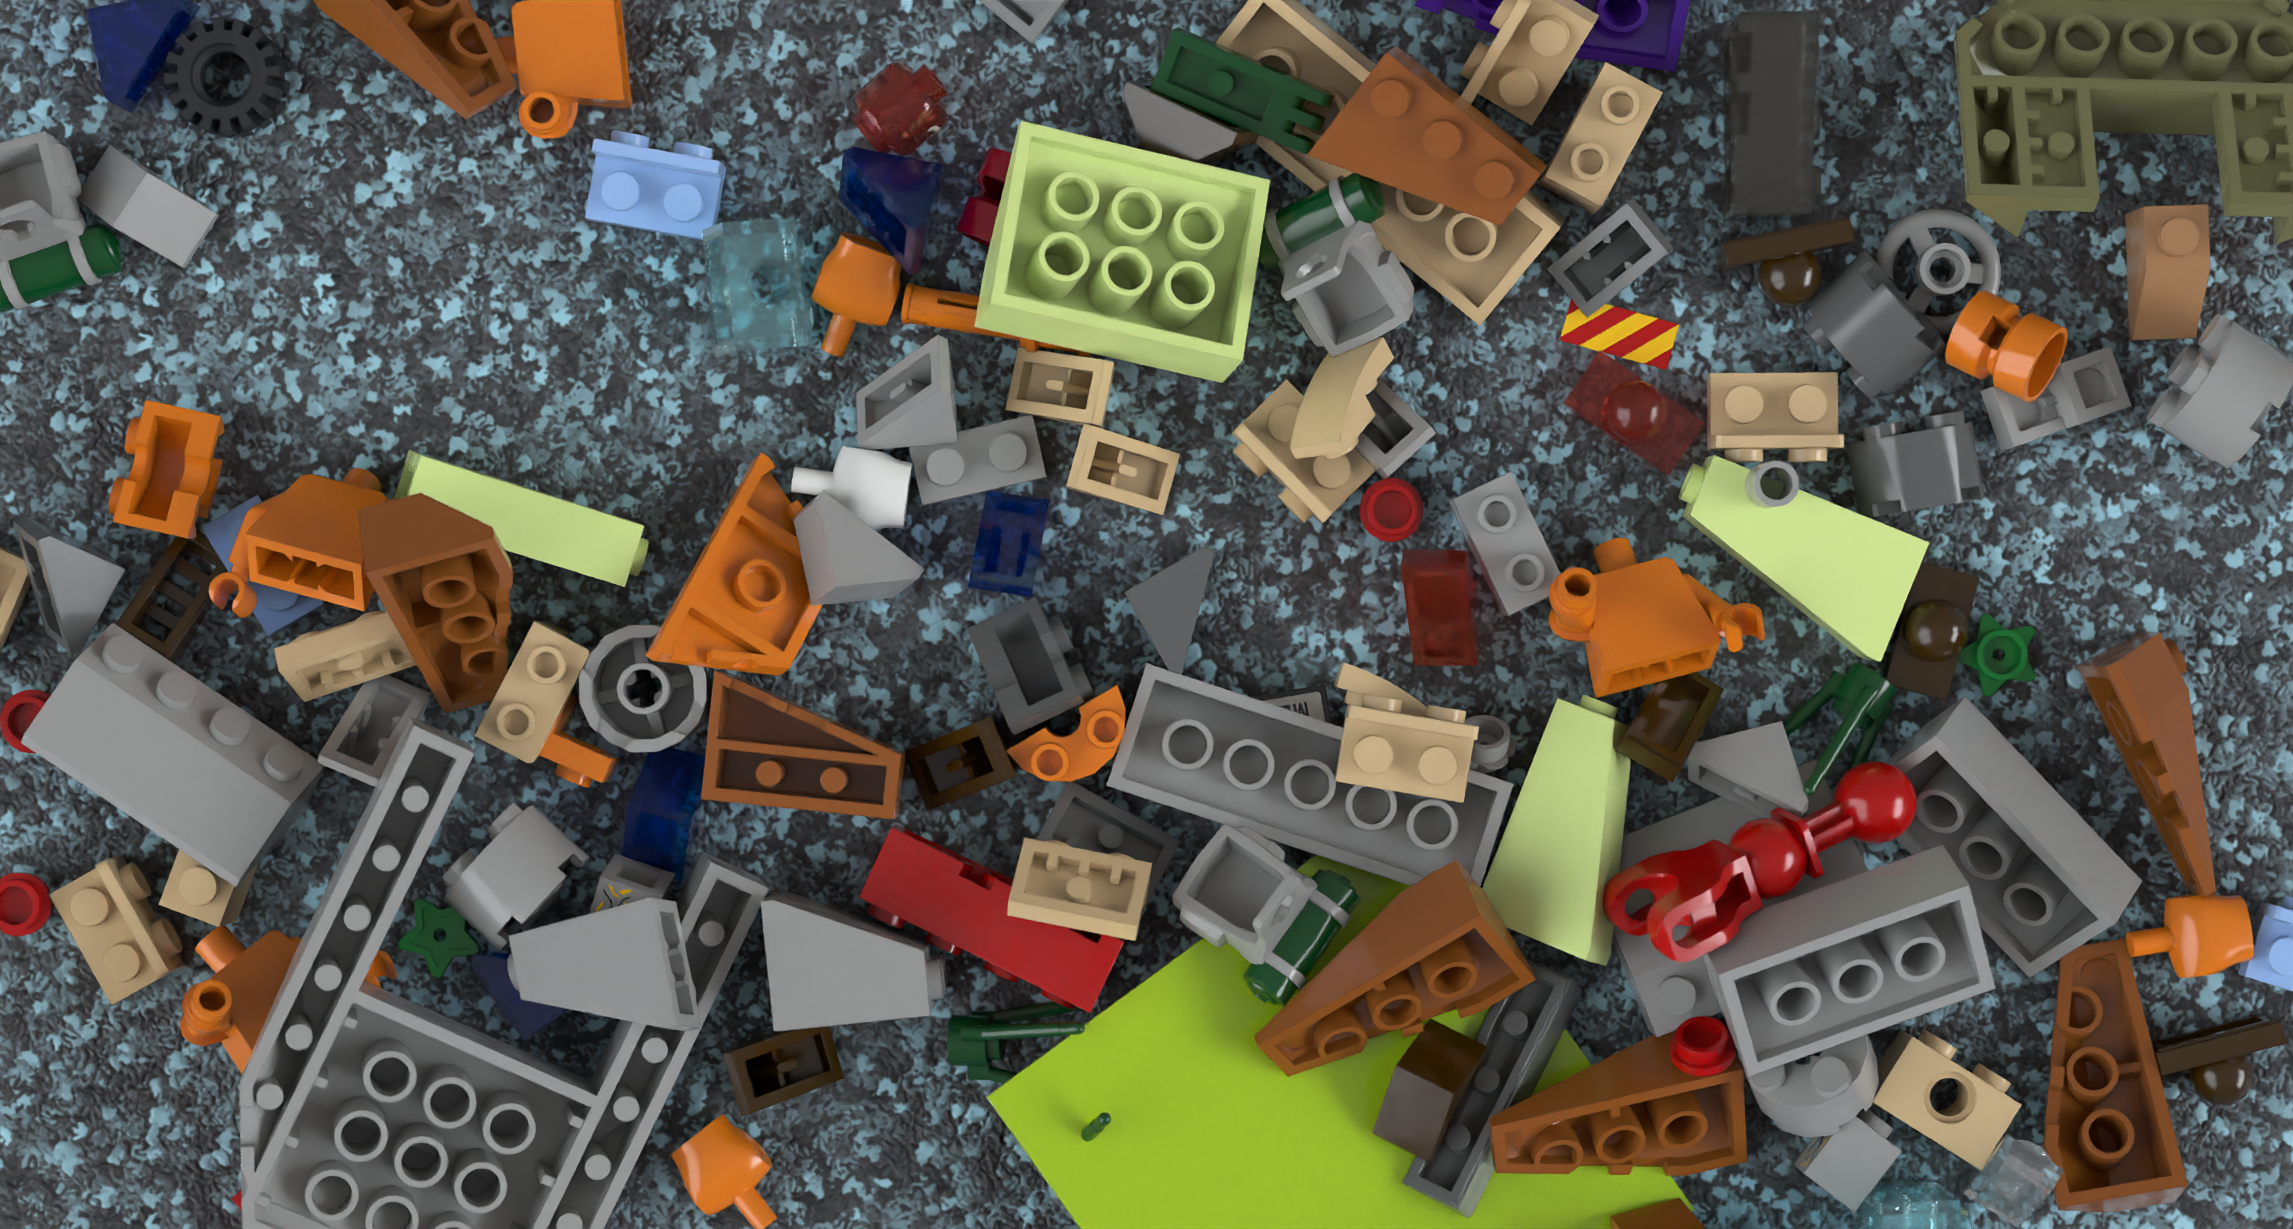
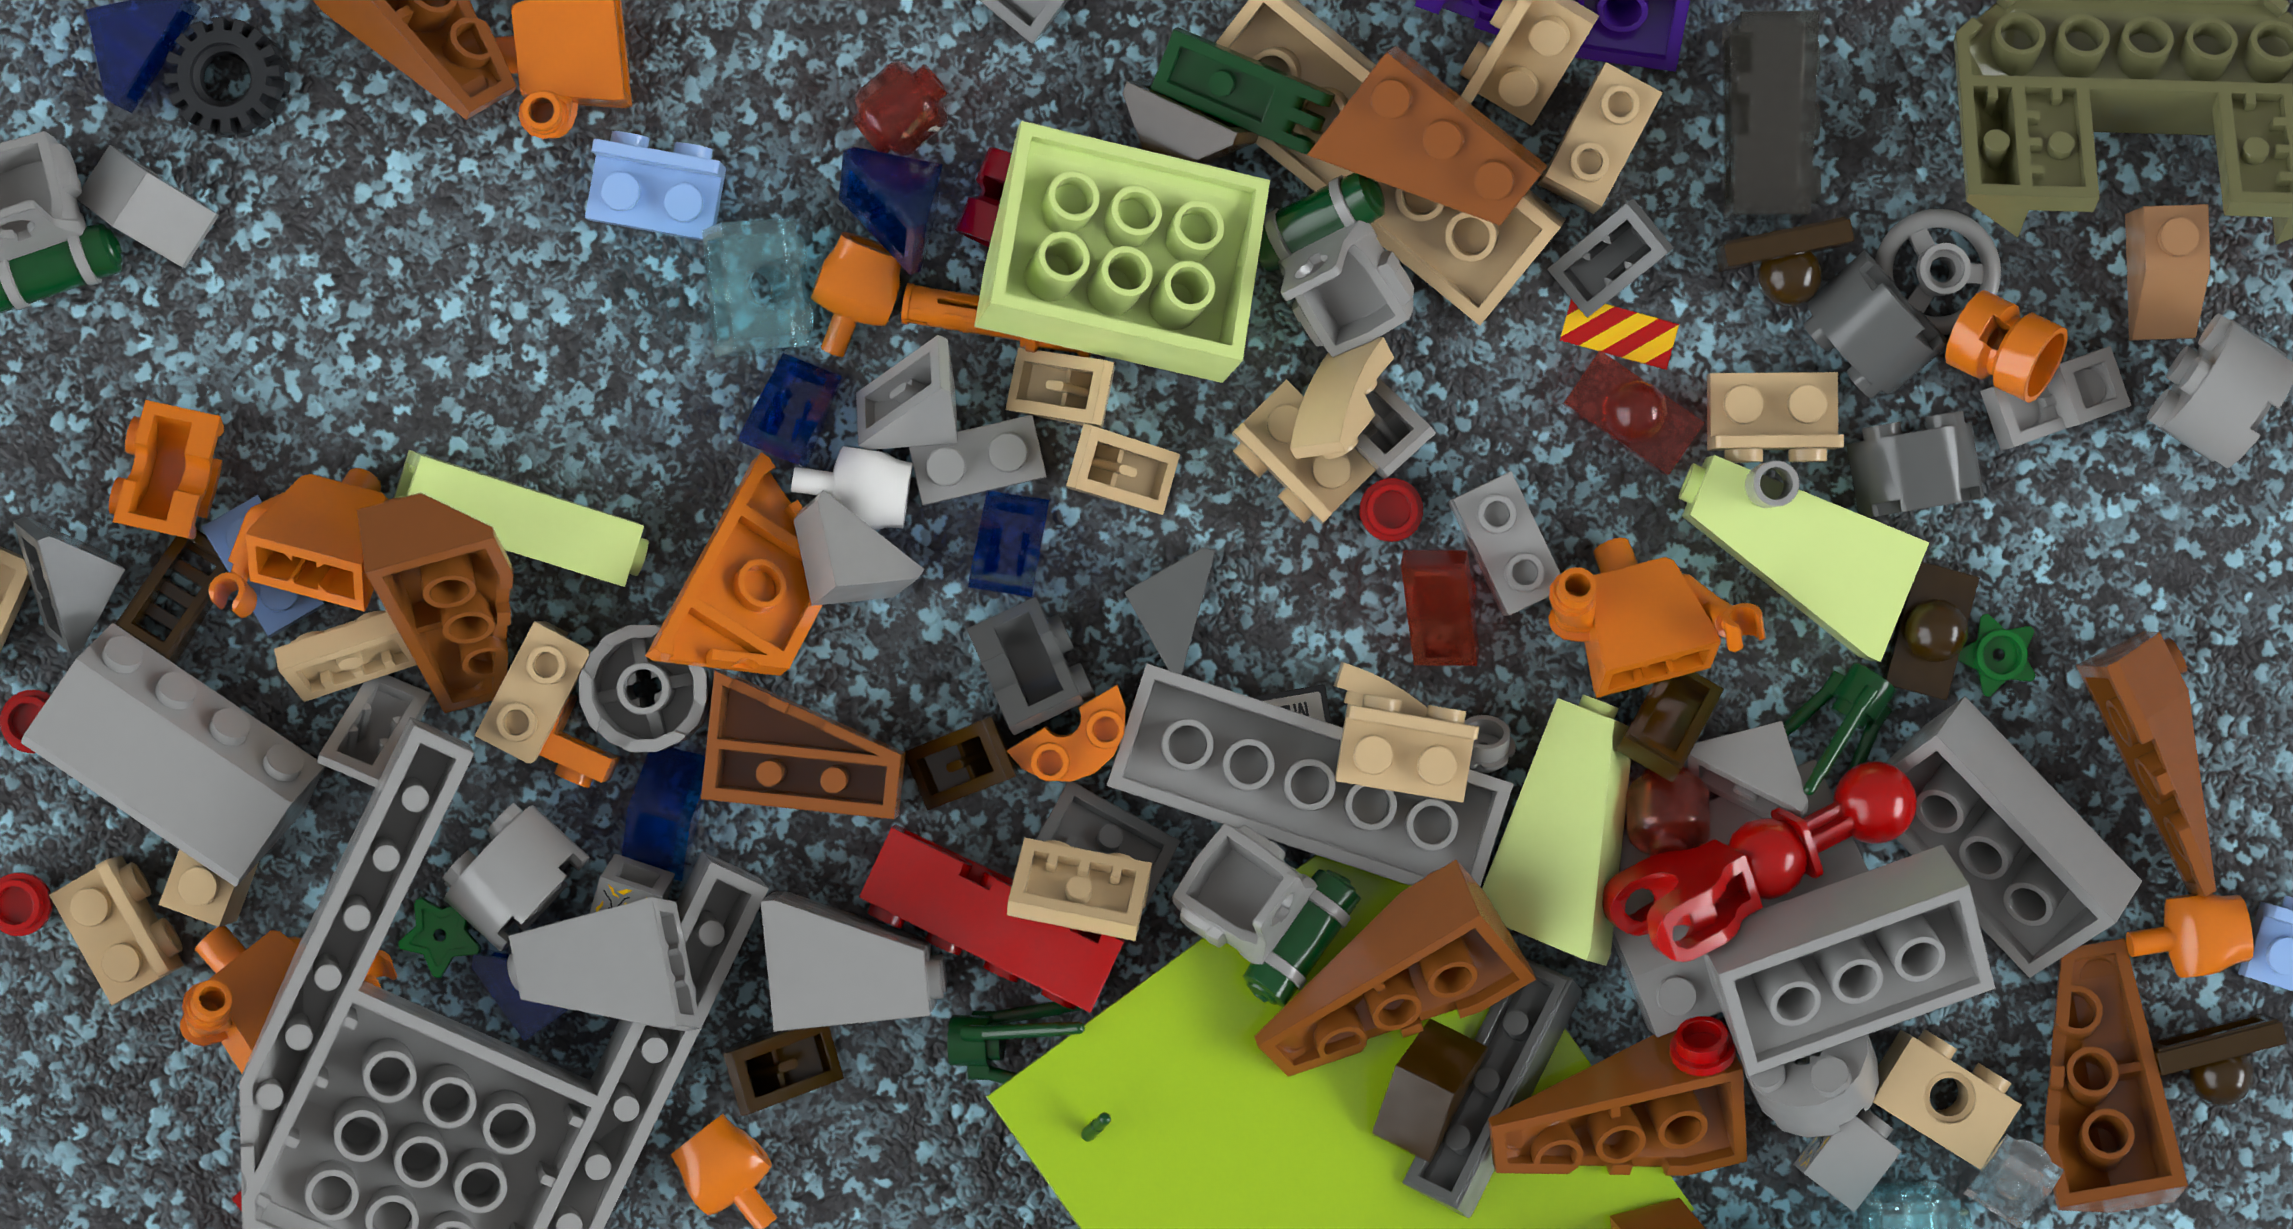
none -> clear blue slope [738,353,842,468]
none -> clear red head [1626,766,1711,856]

